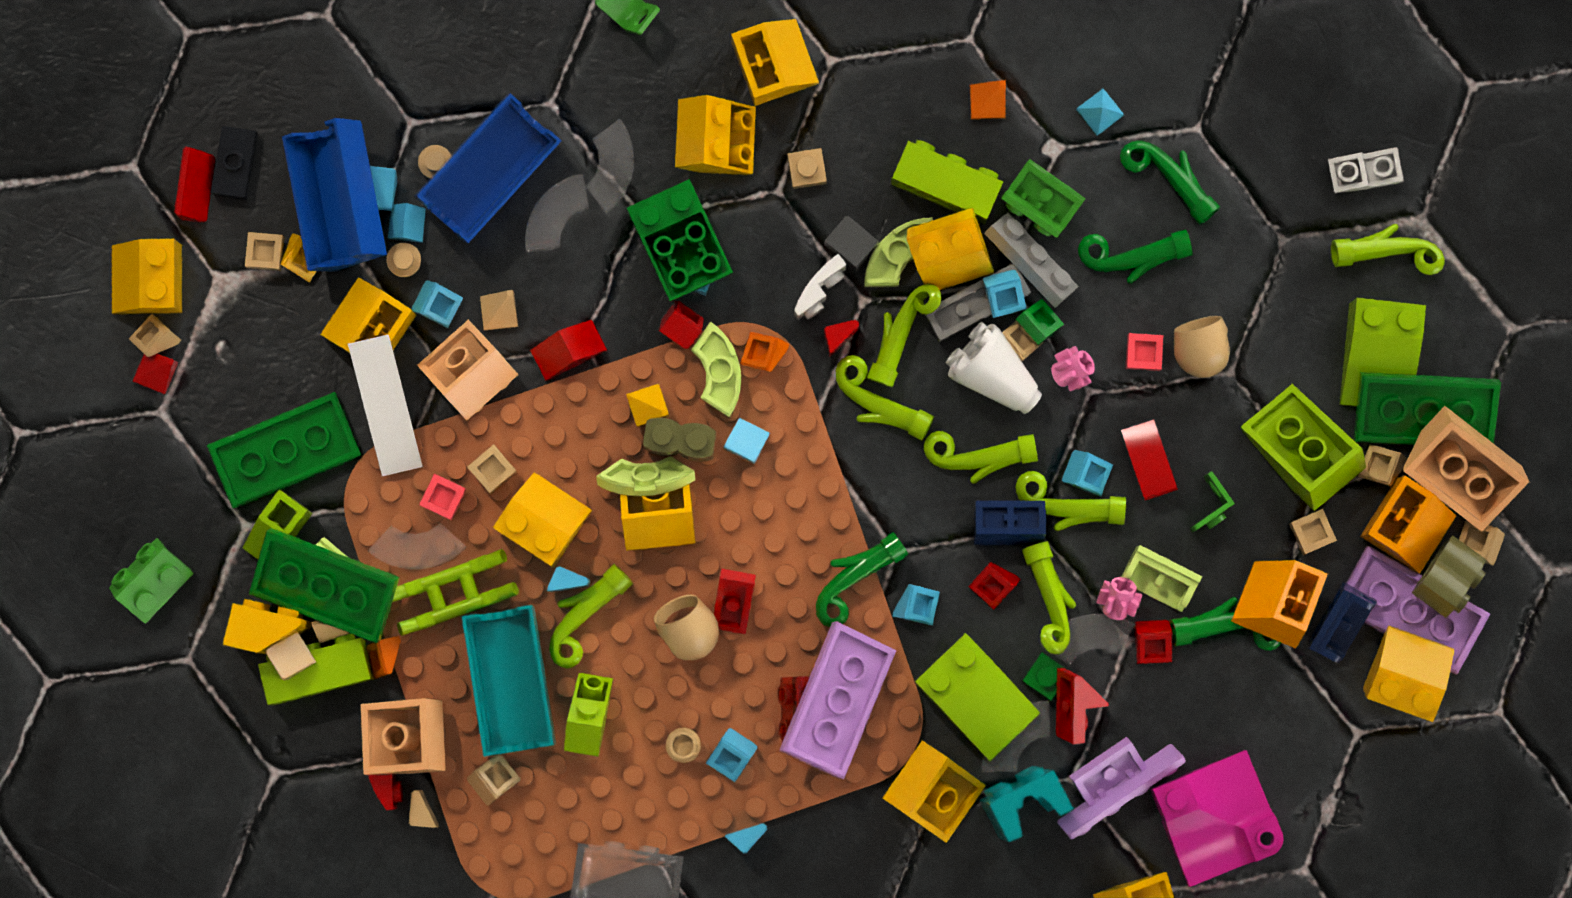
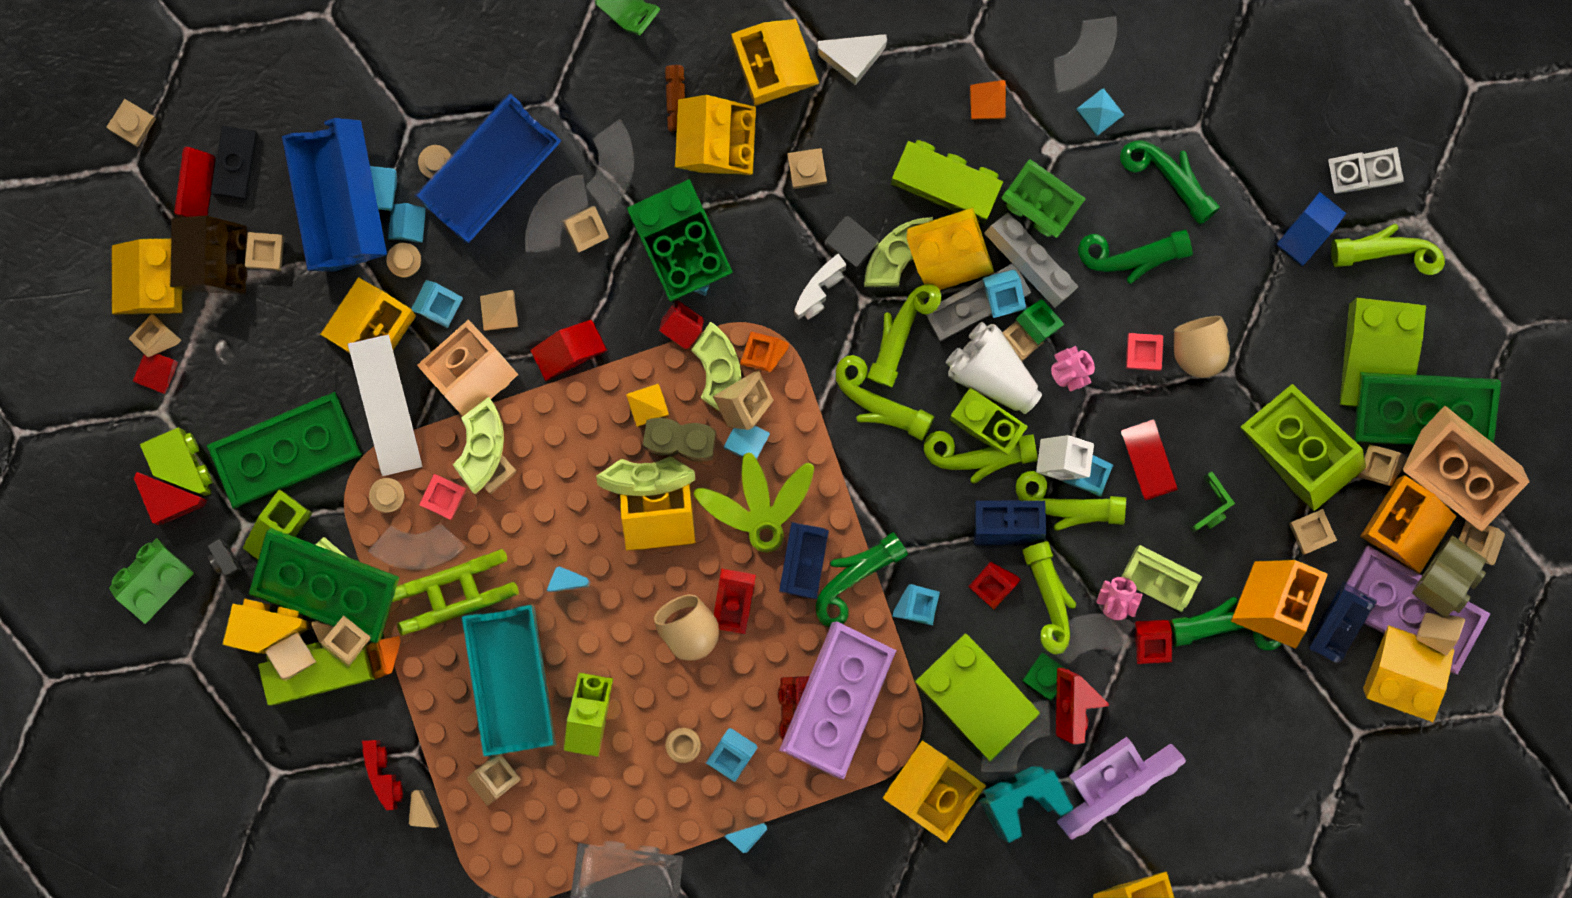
yellow slope [280,233,316,282] -> none
light nougat slope [361,698,446,775] -> none
yellow slope [493,472,592,568] -> none
lime plant [549,564,634,668] -> none
red slope [824,319,859,357] -> none
dark pink slope [1150,750,1284,887] -> none
none -> tan plate [106,99,156,147]
none -> red slope [134,472,207,526]
none -> lime slope [140,427,213,496]
none -> dark brown slope [170,215,248,294]
none -> dark grey plate [208,539,243,578]
none -> tan slope [321,616,371,667]
none -> tan plate [369,478,405,513]
none -> yellowish green tile [453,397,504,494]
none -> tan plate [562,206,609,252]
none -> dark orange axle [665,65,685,133]
none -> lime plant [694,453,814,553]
none -> tan slope [713,370,774,430]
none -> dark blue hinge [779,522,829,599]
none -> white slope [817,34,887,85]
none -> lime slope [949,387,1028,455]
none -> white brick [1036,435,1094,481]
none -> clear tile [1053,16,1117,94]
none -> blue slope [1276,192,1346,266]
none -> tan slope [1416,613,1465,656]

